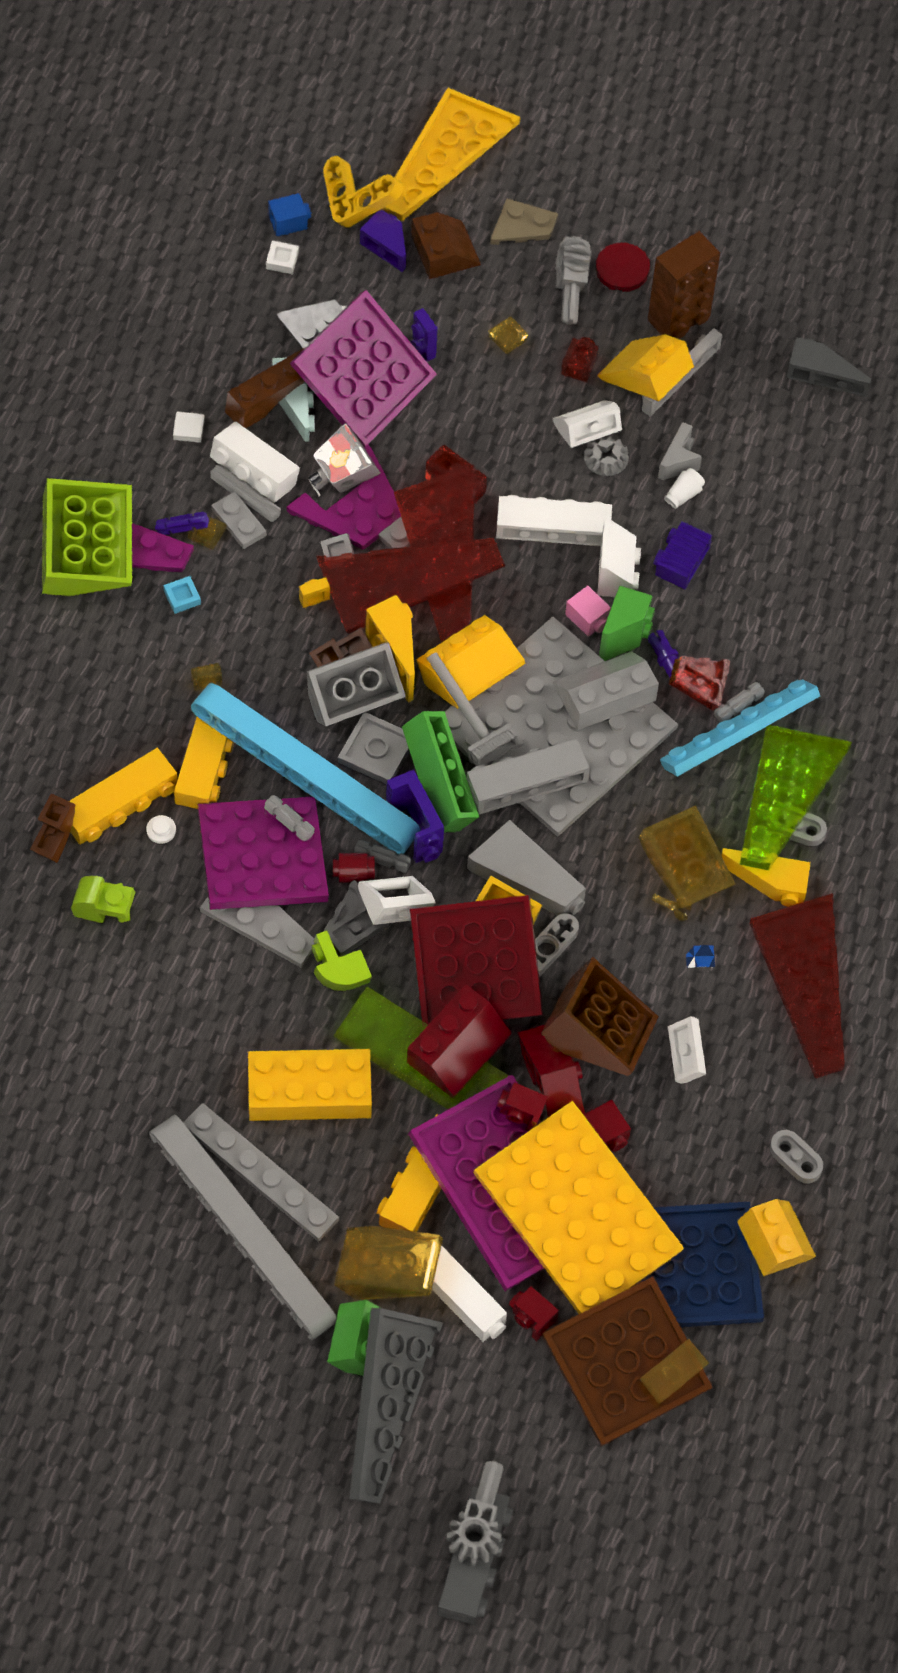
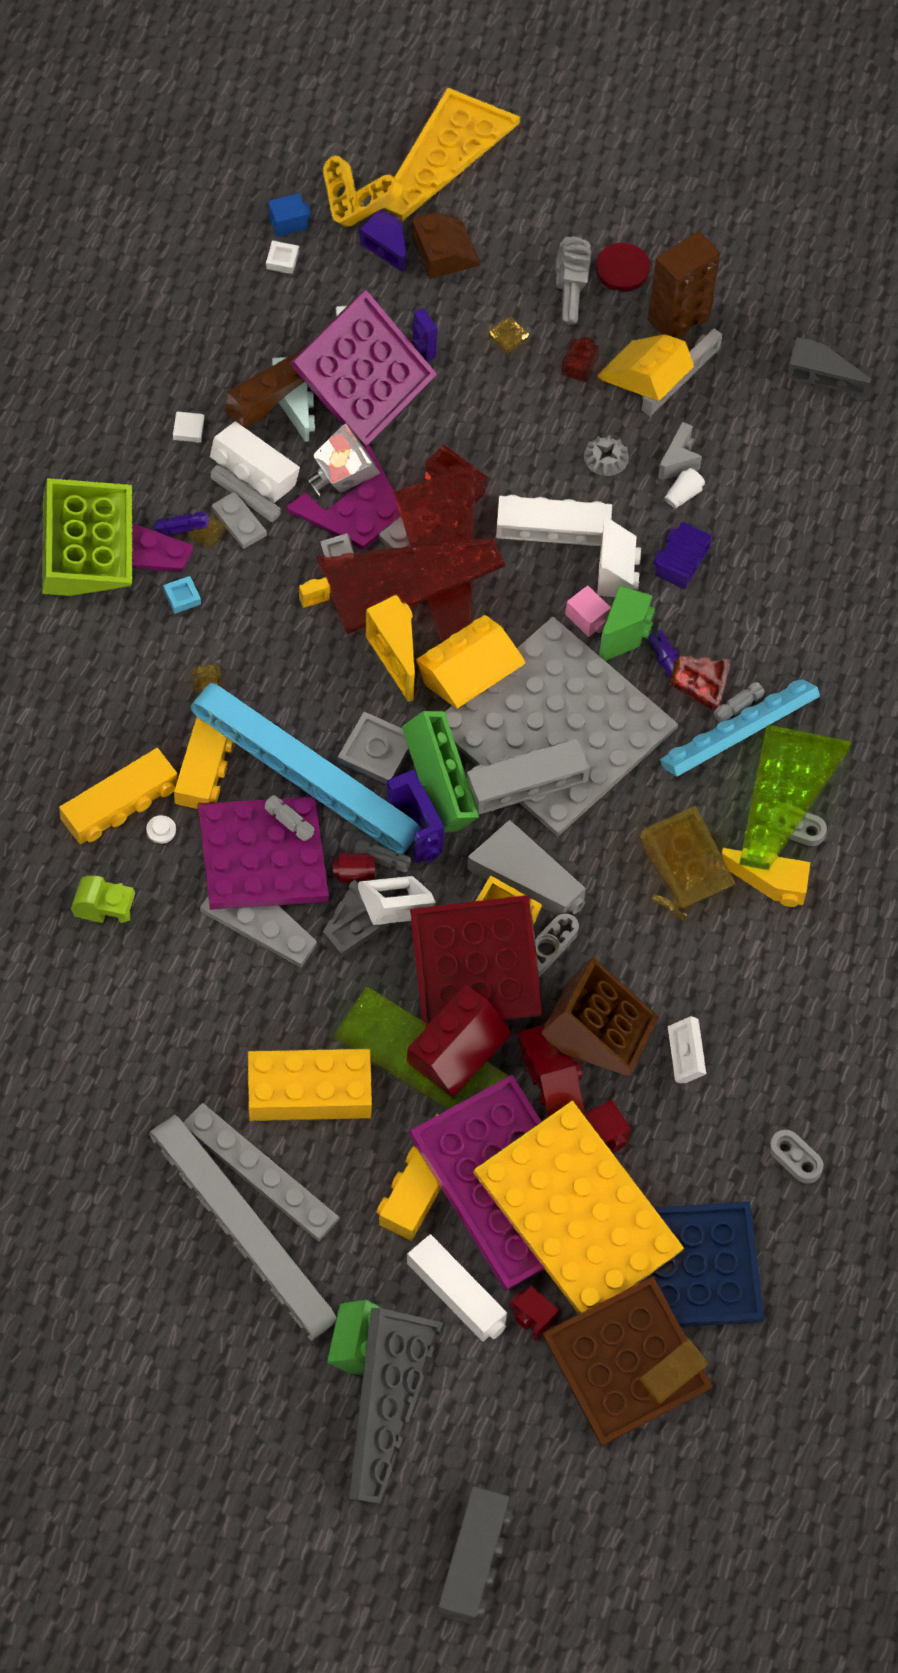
reddish brown slope [30,793,76,863] -> none
wing [277,300,343,348] -> none
light grey slope [307,642,406,726] -> none
reddish brown slope [309,628,372,667] -> none
lime brick [312,931,372,991] -> none
clear yellow slope [334,1226,443,1300] -> none
light grey piece [427,652,518,766] -> none
light grey gear [446,1461,503,1566] -> none
dark tan wing [490,199,558,245] -> none
dark red brick [496,1082,548,1131] -> none
white tile [553,401,622,448] -> none
light grey slope [553,651,659,730] -> none
sticker [686,945,715,968] -> none
yellow slope [737,1199,816,1277] -> none
clear red wing [749,893,845,1079] -> none

